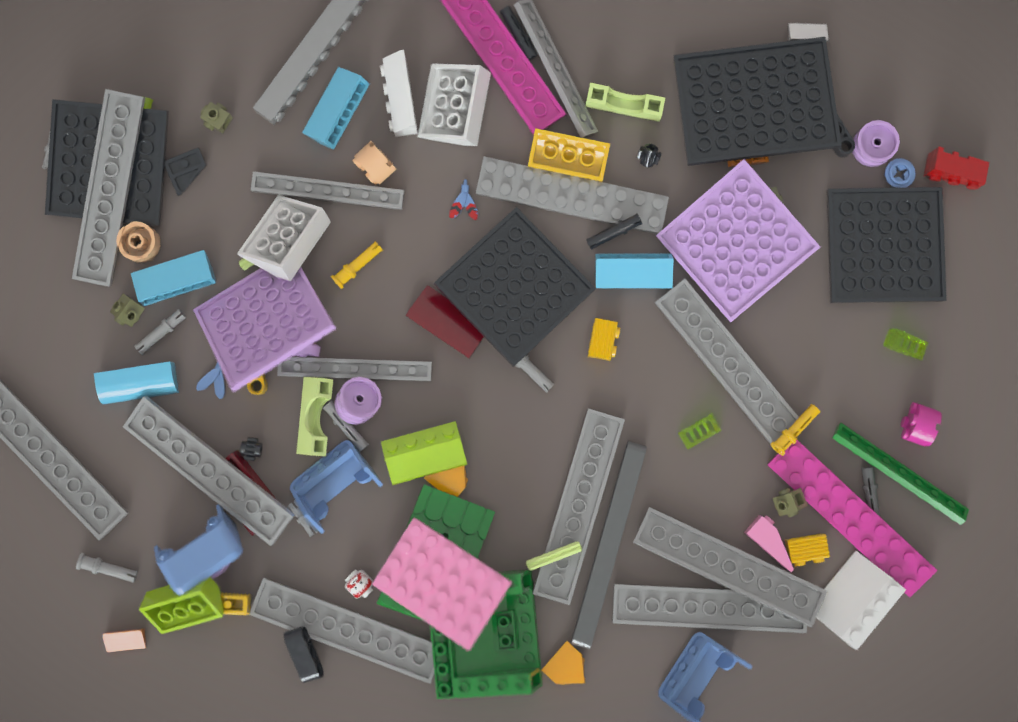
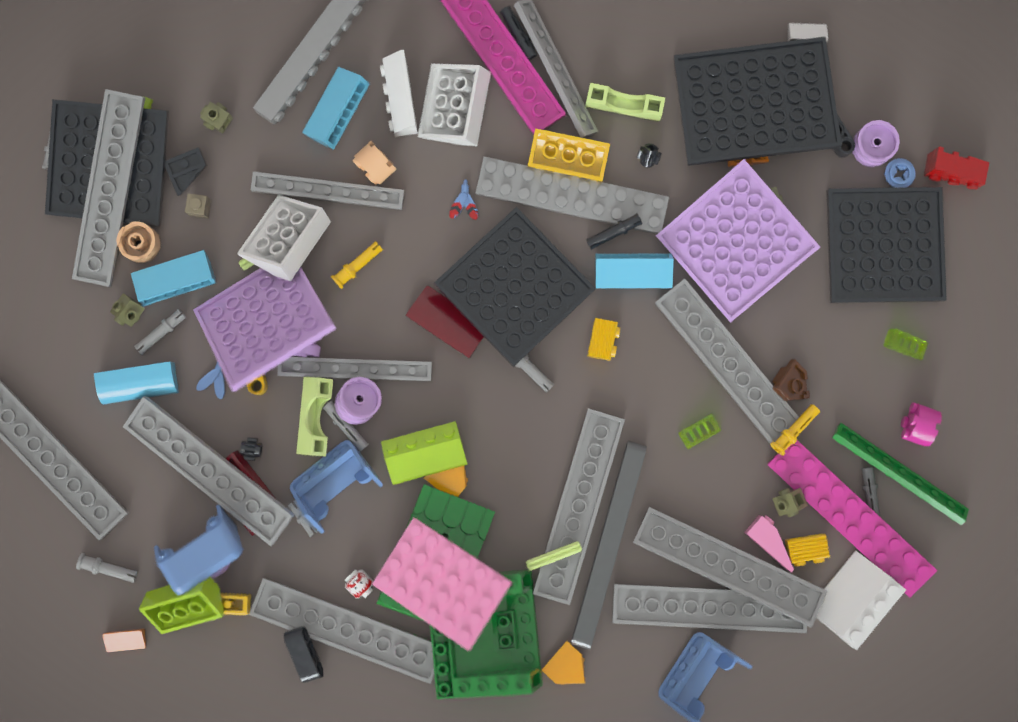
none -> dark tan brick [185,194,211,219]
none -> reddish brown plate [772,359,810,401]

